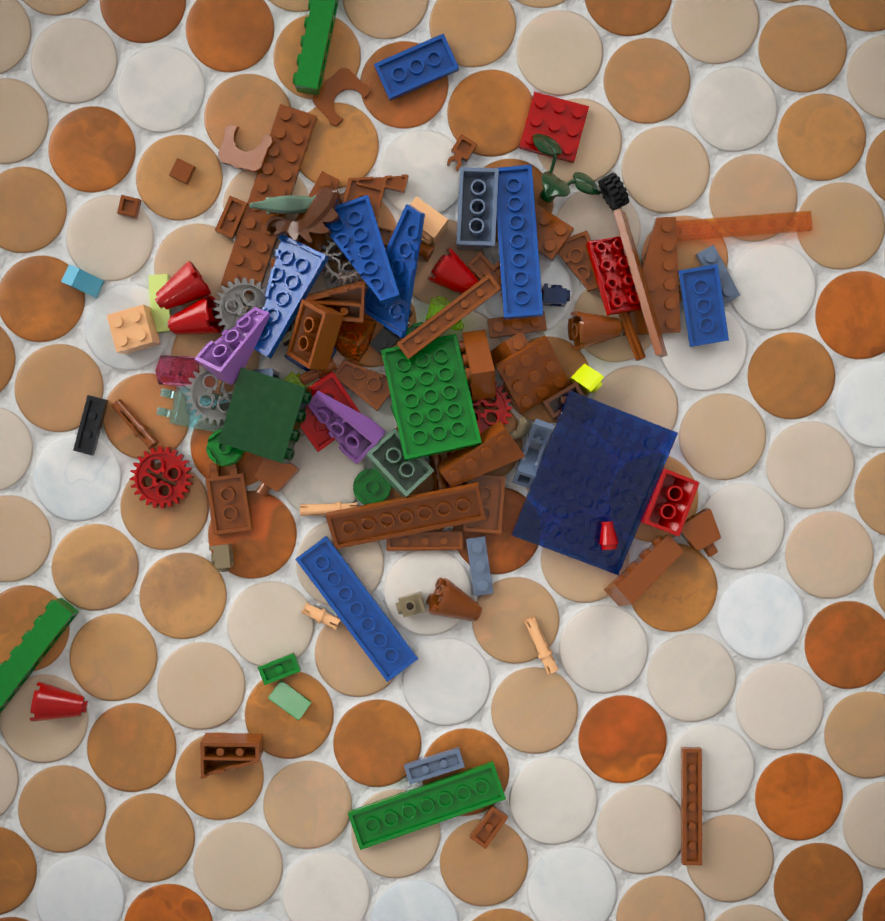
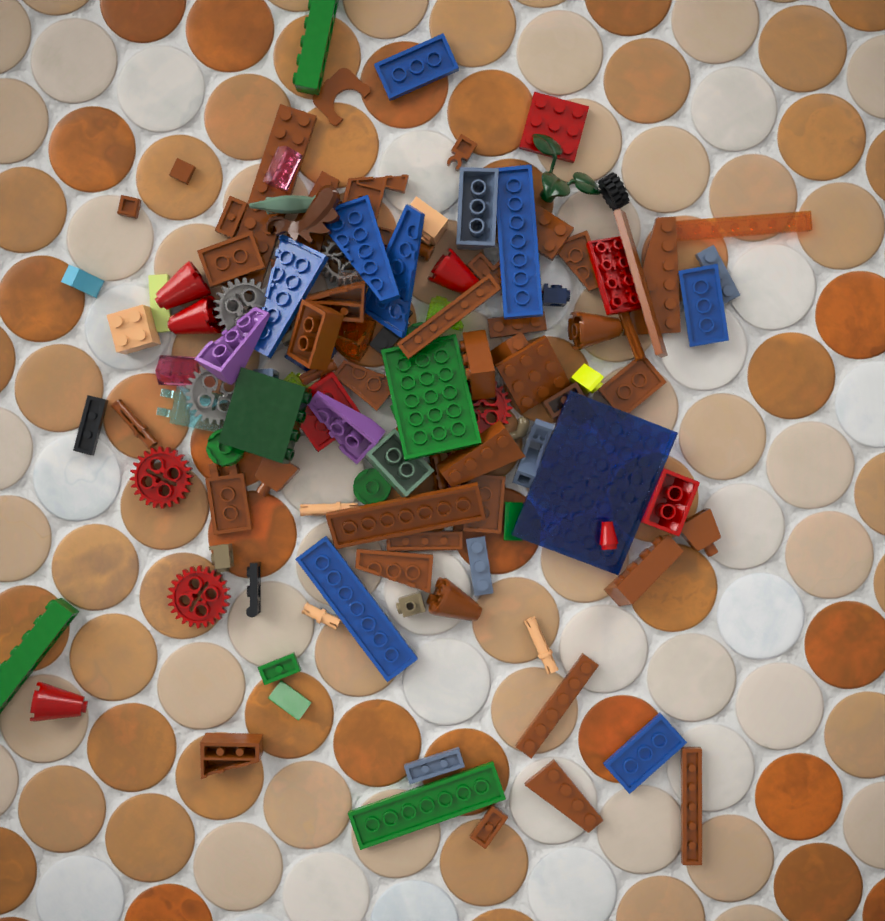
piece [218,124,274,172] -> none
none -> red gear [167,565,231,628]
none -> dark orange plate [197,231,266,288]
none -> black plate [246,562,261,618]
none -> clear pink brick [262,146,303,191]
none -> dark orange wing [355,548,433,593]
none -> green slope [503,502,524,541]
none -> dark orange plate [515,653,599,759]
none -> dark orange wing [524,759,603,833]
none -> dark orange plate [597,356,666,419]
none -> blue plate [603,713,687,794]

